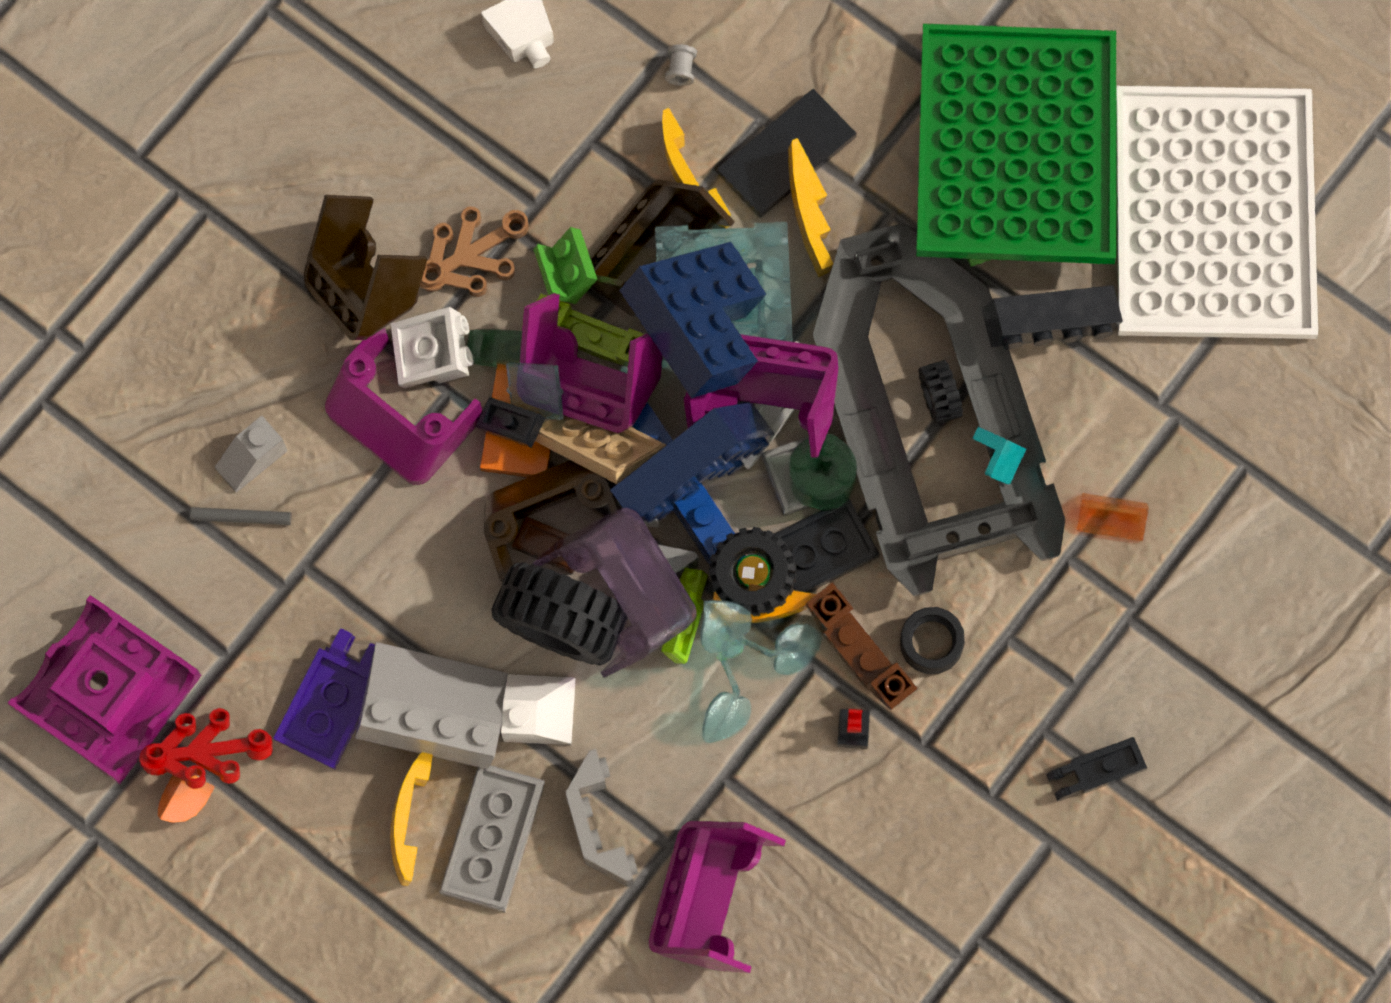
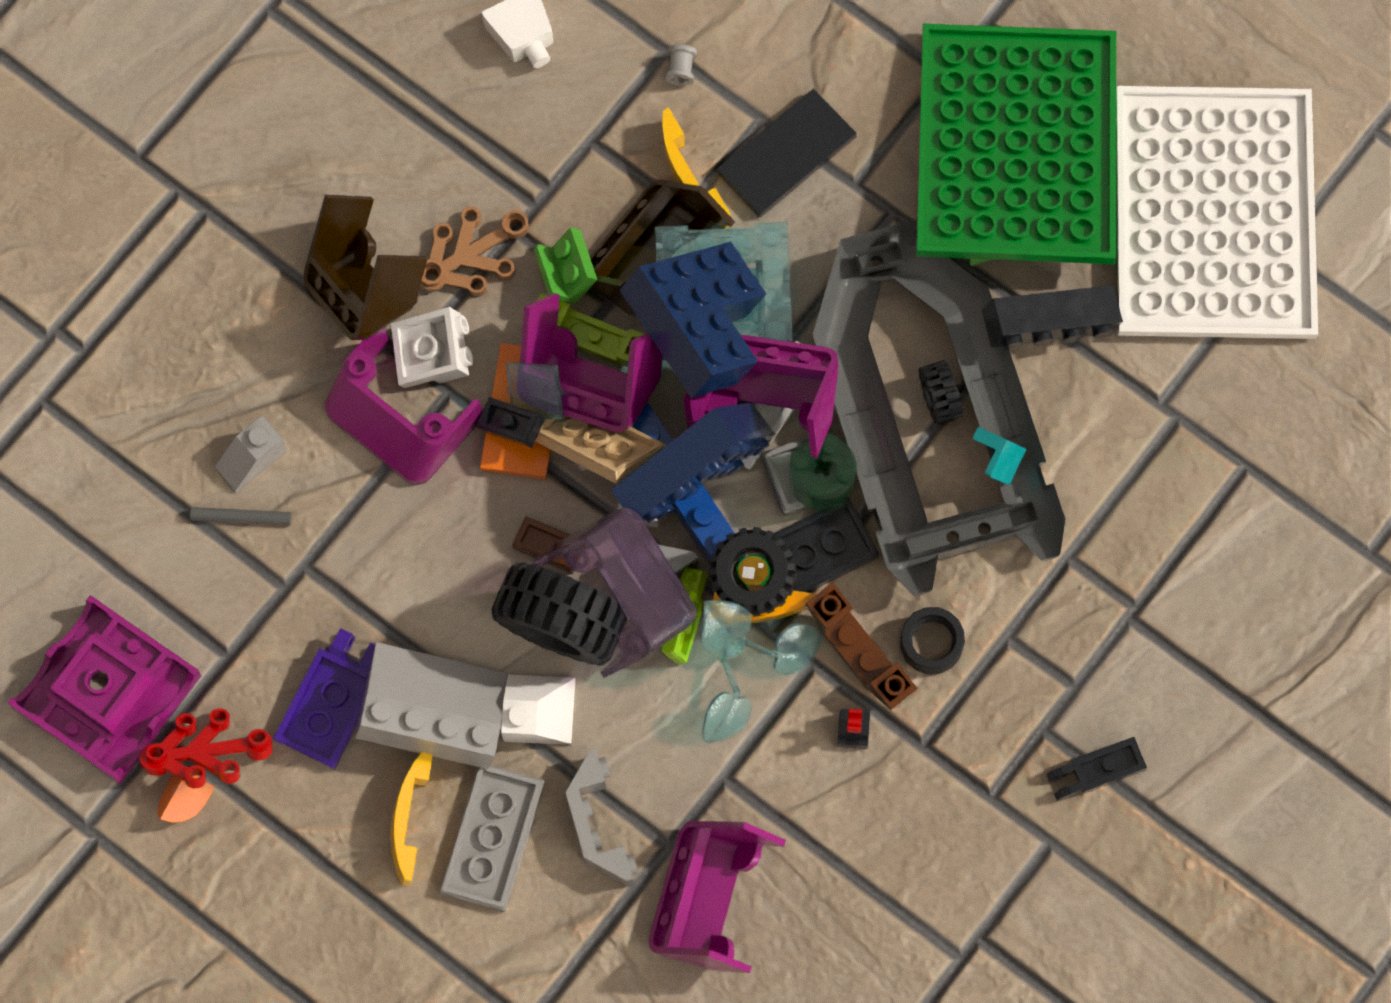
clear green slope [467,329,522,367] -> none
dark brown windscreen [484,460,637,582] -> none
yellow slope [788,138,833,277] -> none
clear orange slope [1077,493,1149,541] -> none

